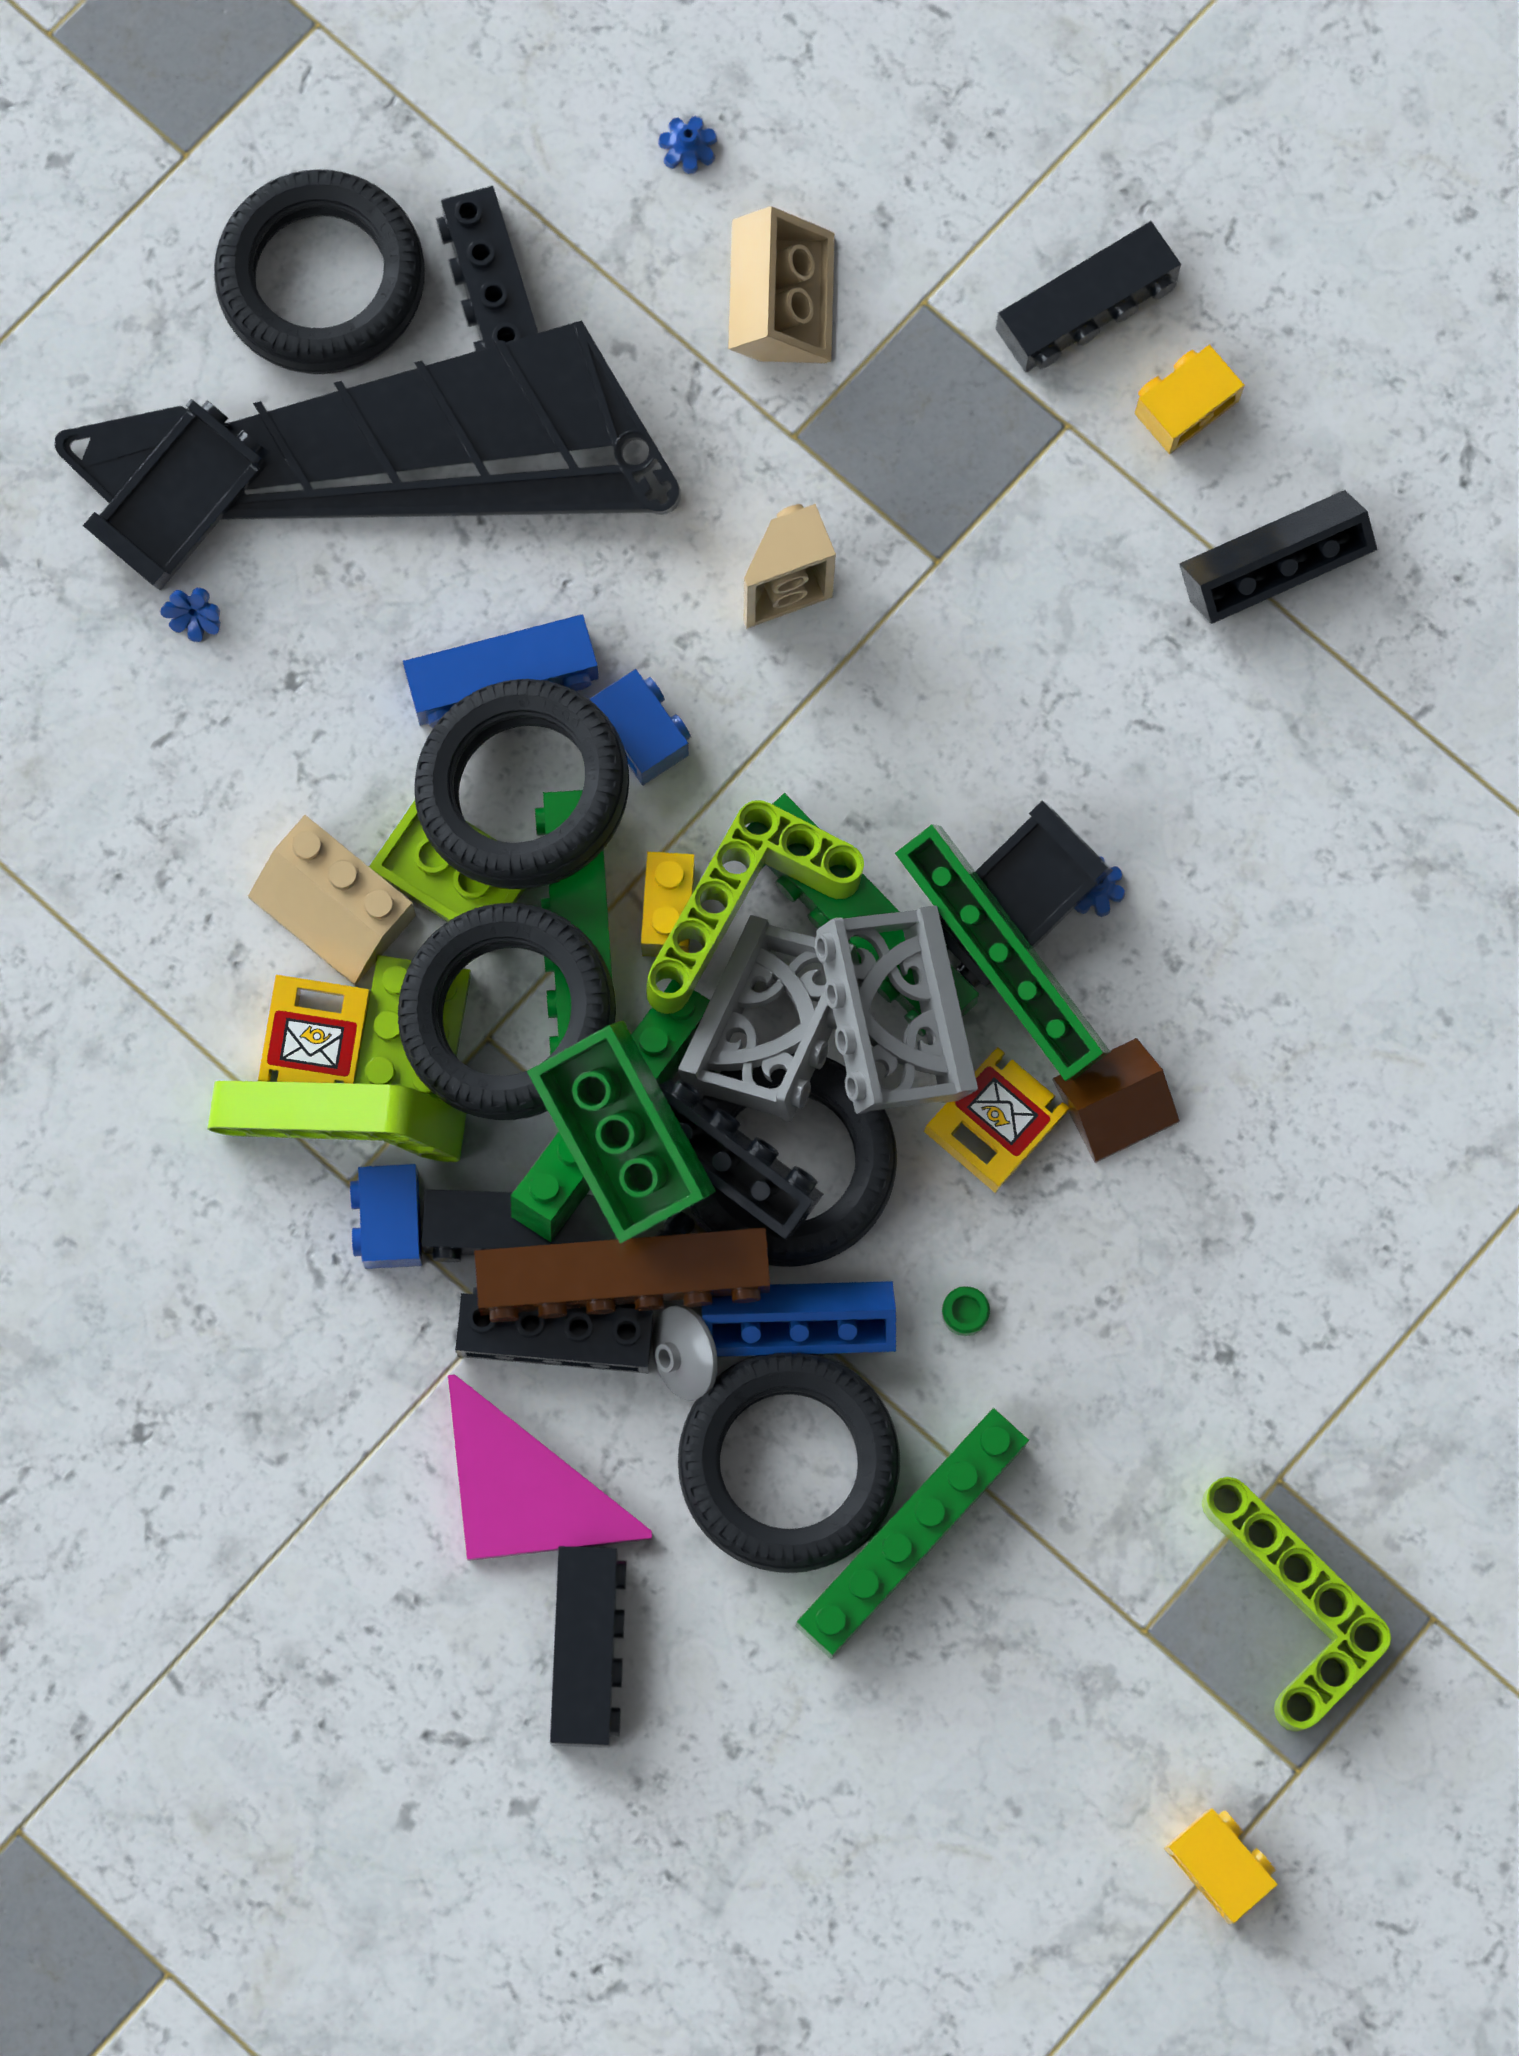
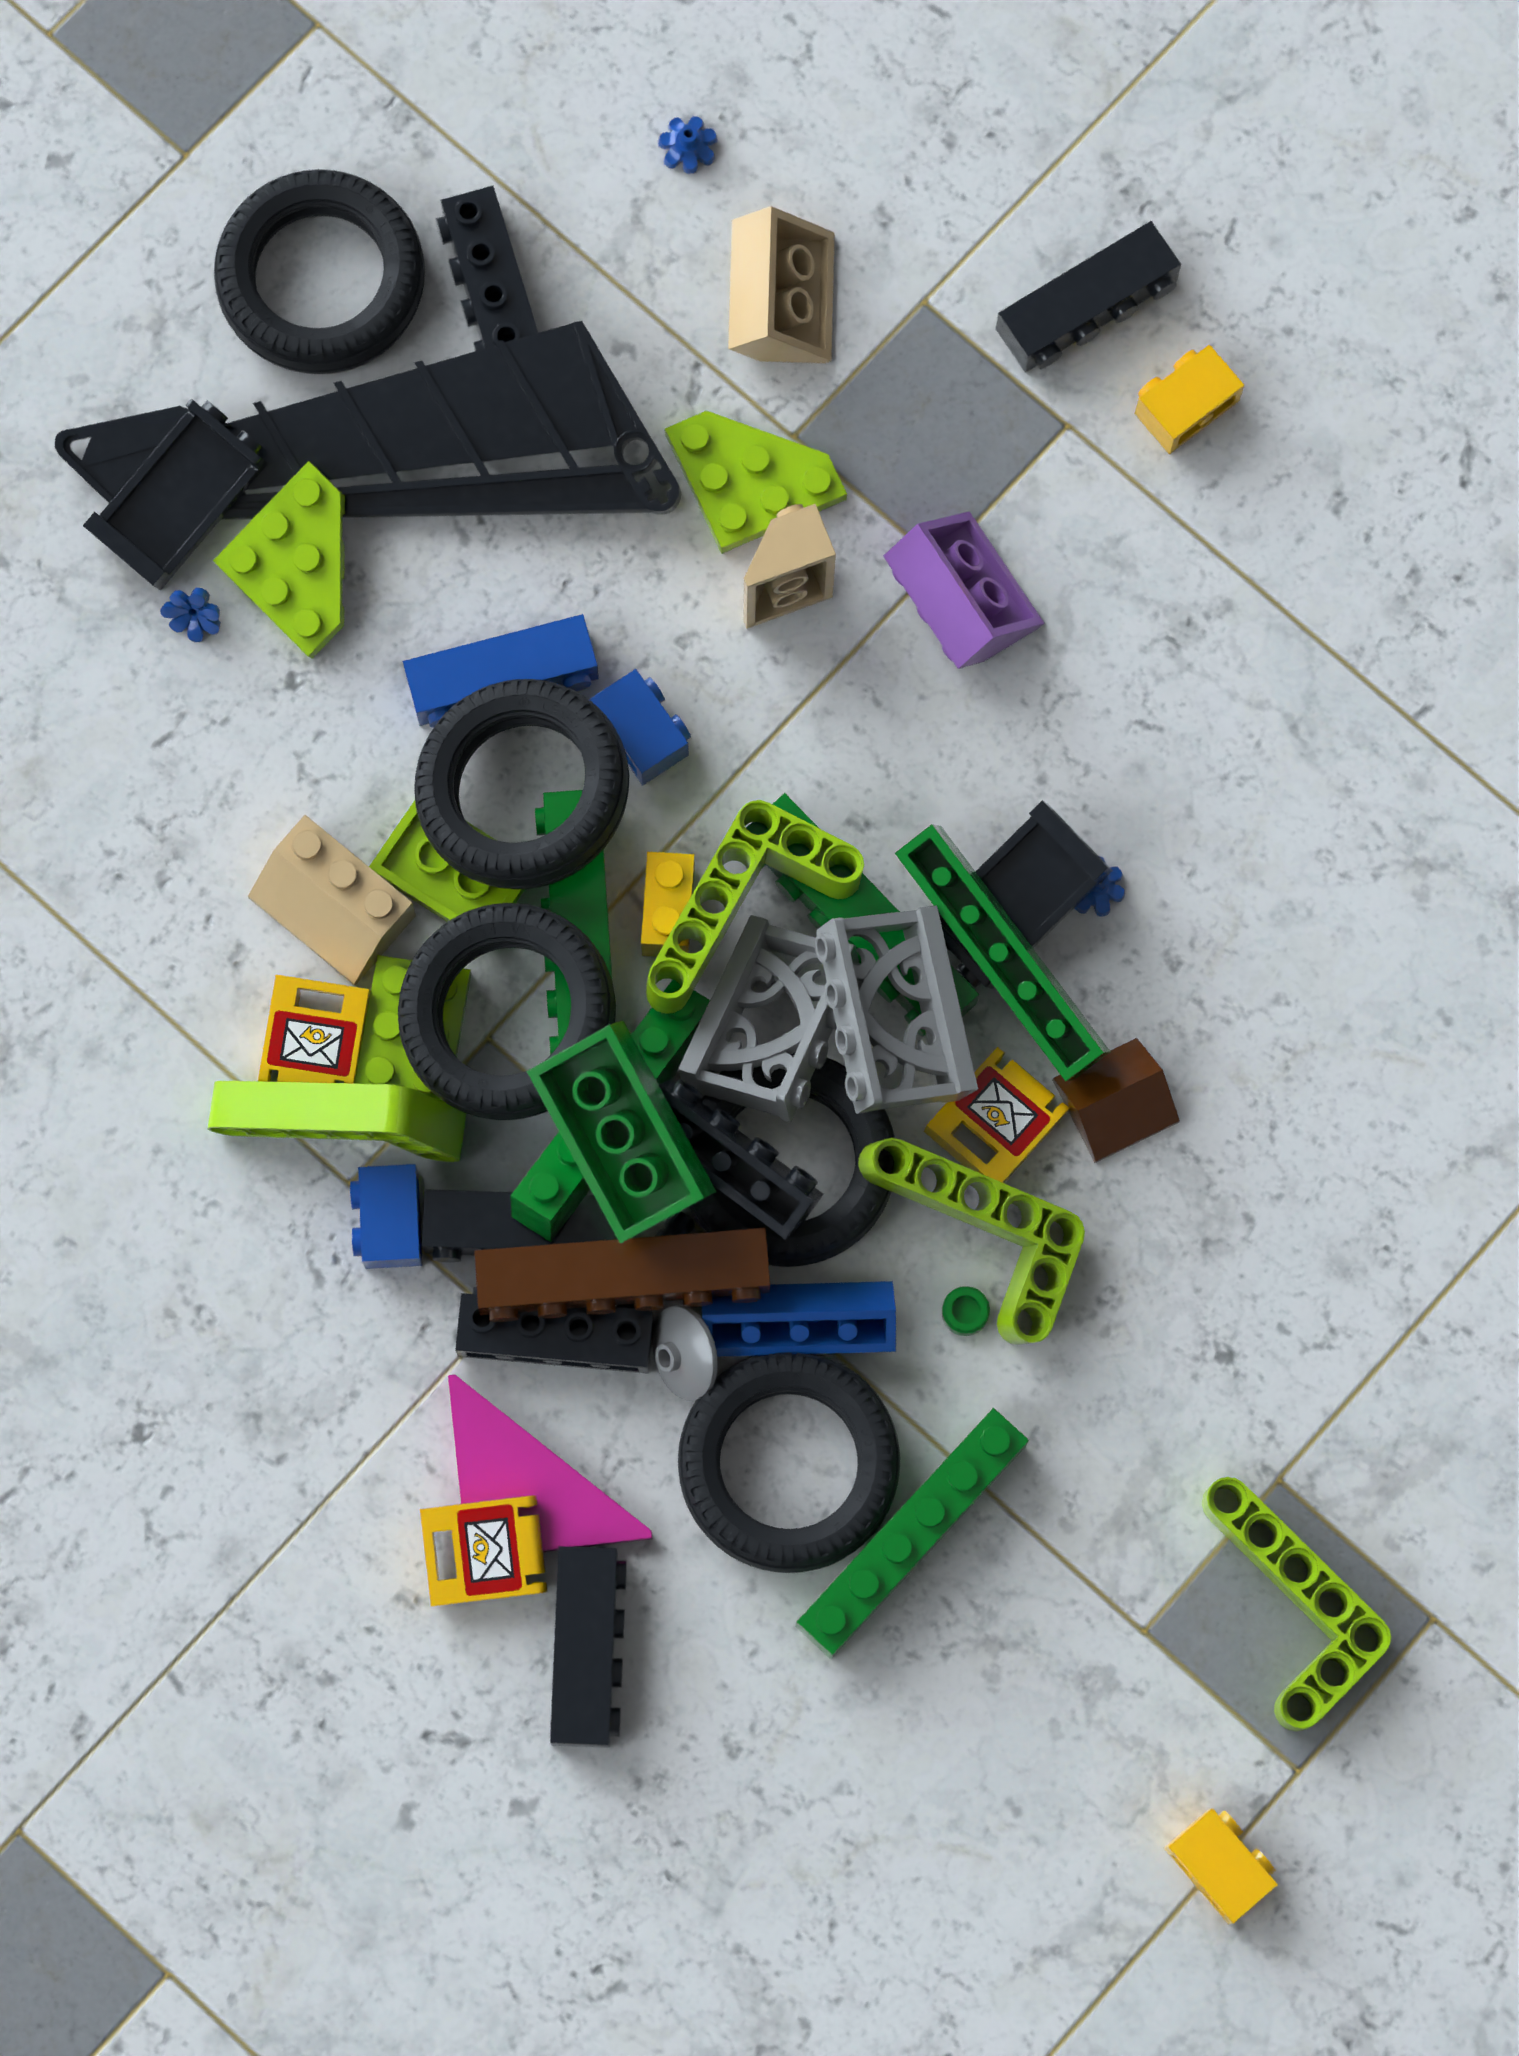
black brick [1179,490,1378,624] -> none
none -> lime plate [213,461,345,659]
none -> container [420,1495,548,1606]
none -> lime plate [665,410,847,554]
none -> lime beam [858,1138,1085,1345]
none -> medium lavender slope [883,511,1044,669]

